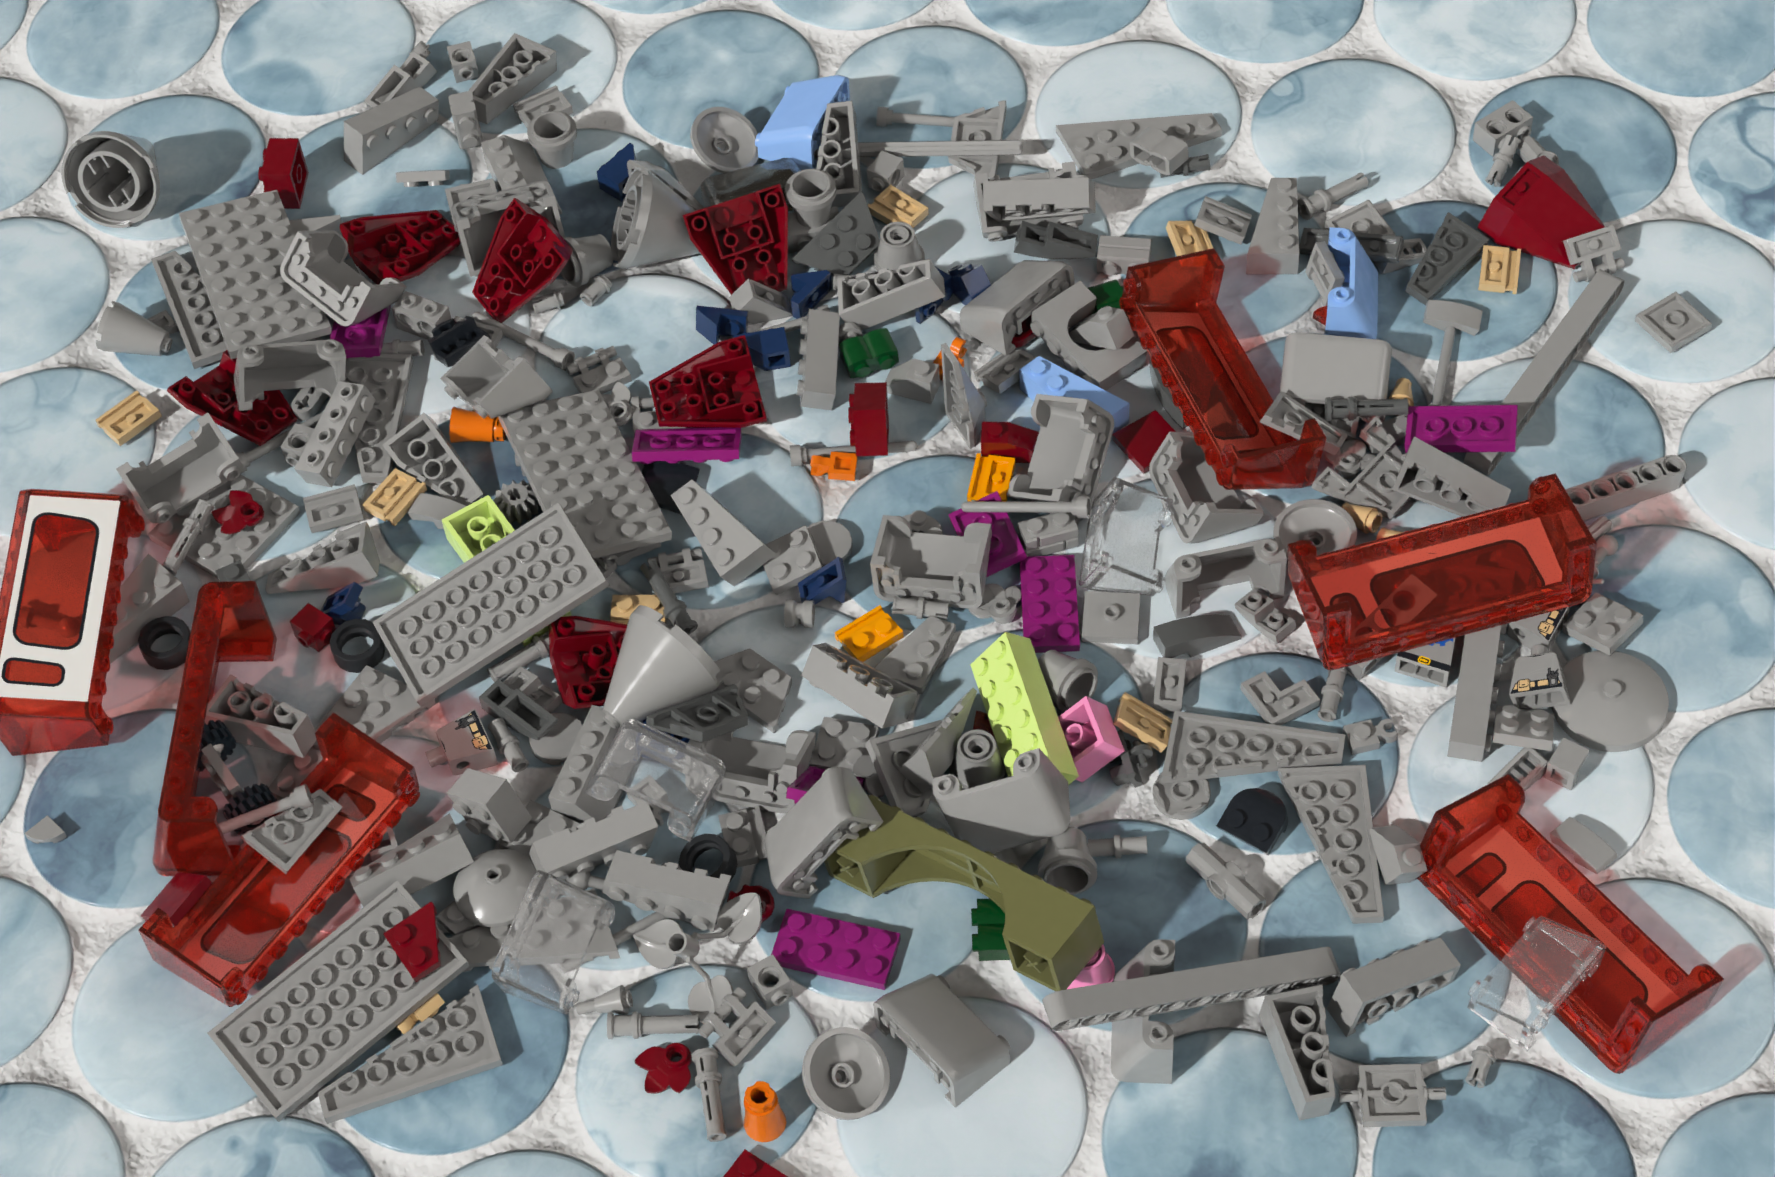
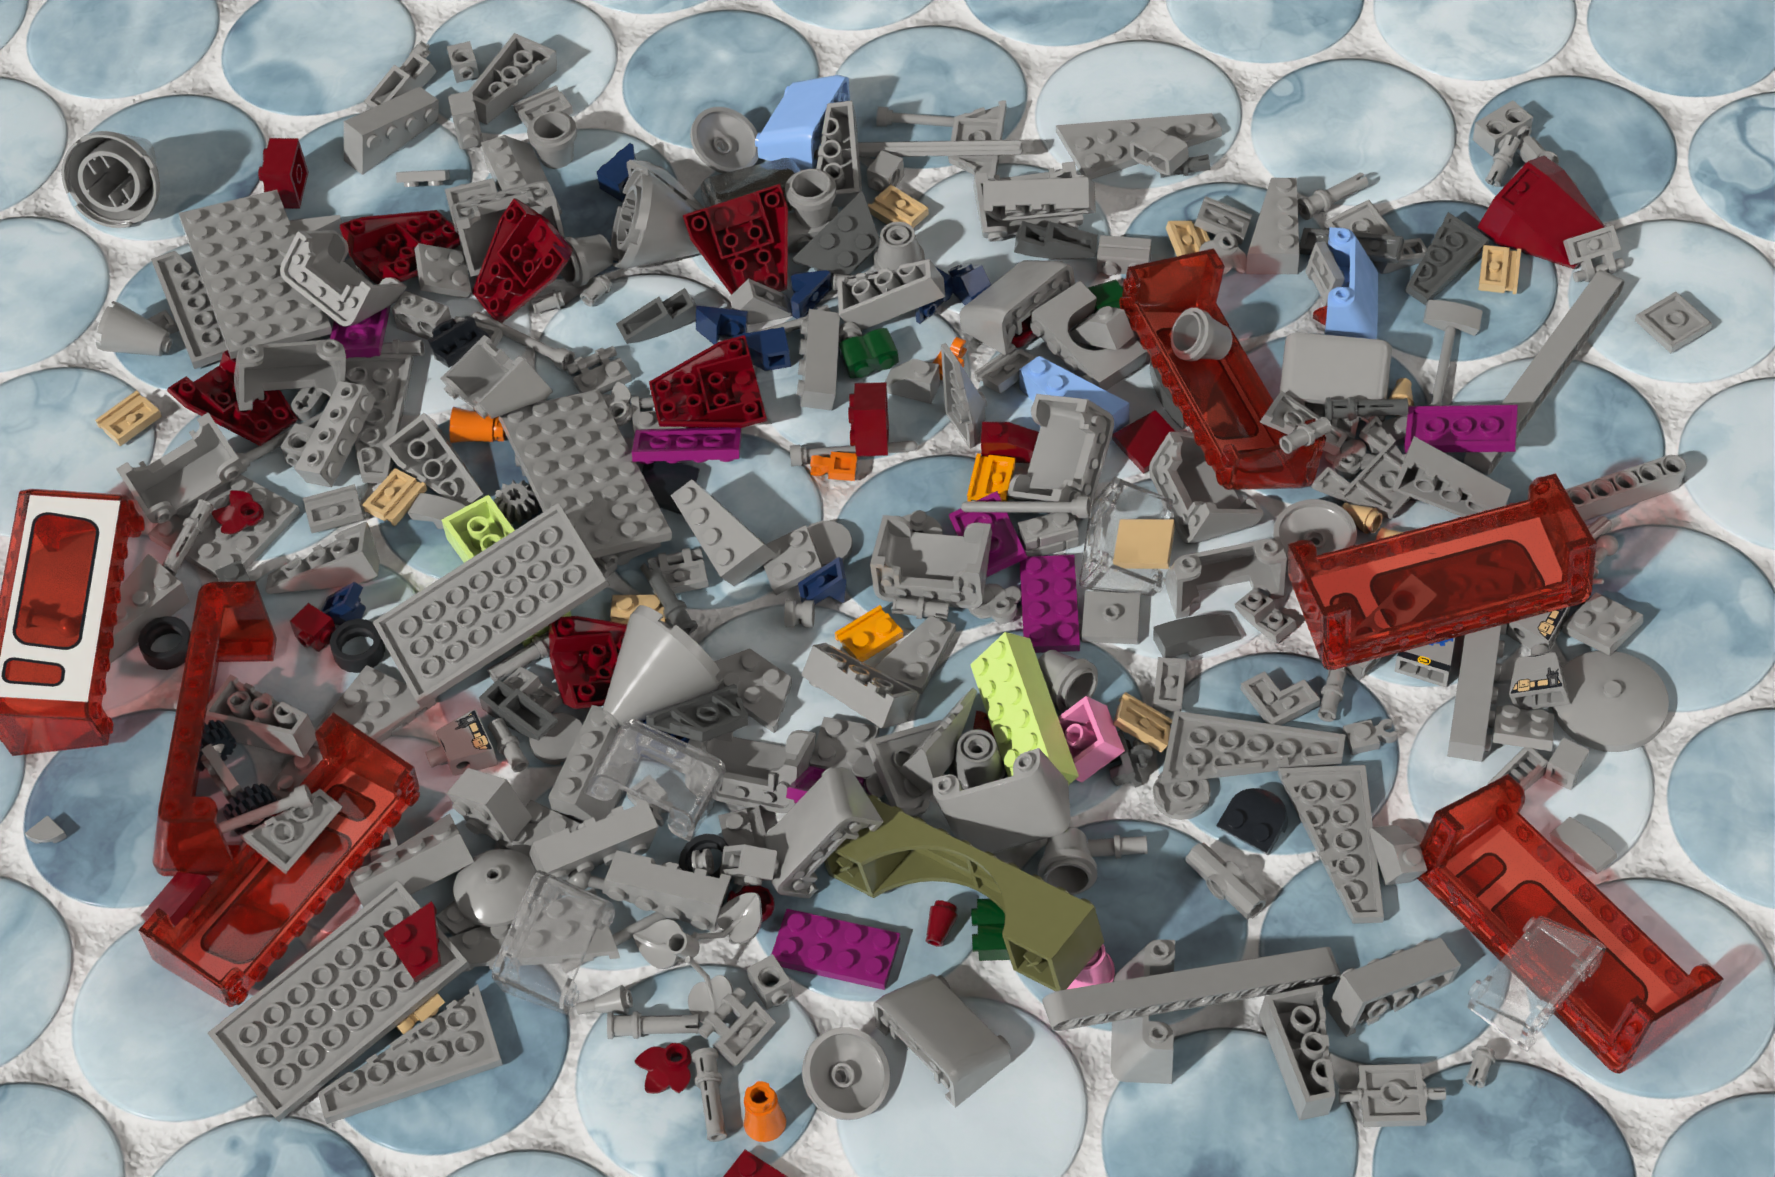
none -> light grey plate [415,243,471,298]
none -> dark grey slope [616,288,697,344]
none -> light grey bush [692,849,714,875]
none -> light grey brick [719,844,779,886]
none -> dark red cone [925,900,958,947]
none -> tan tile [1113,519,1175,569]
none -> light grey piece [1171,308,1232,361]
none -> light grey plate [1198,232,1247,278]
none -> light grey pin [1279,417,1332,454]

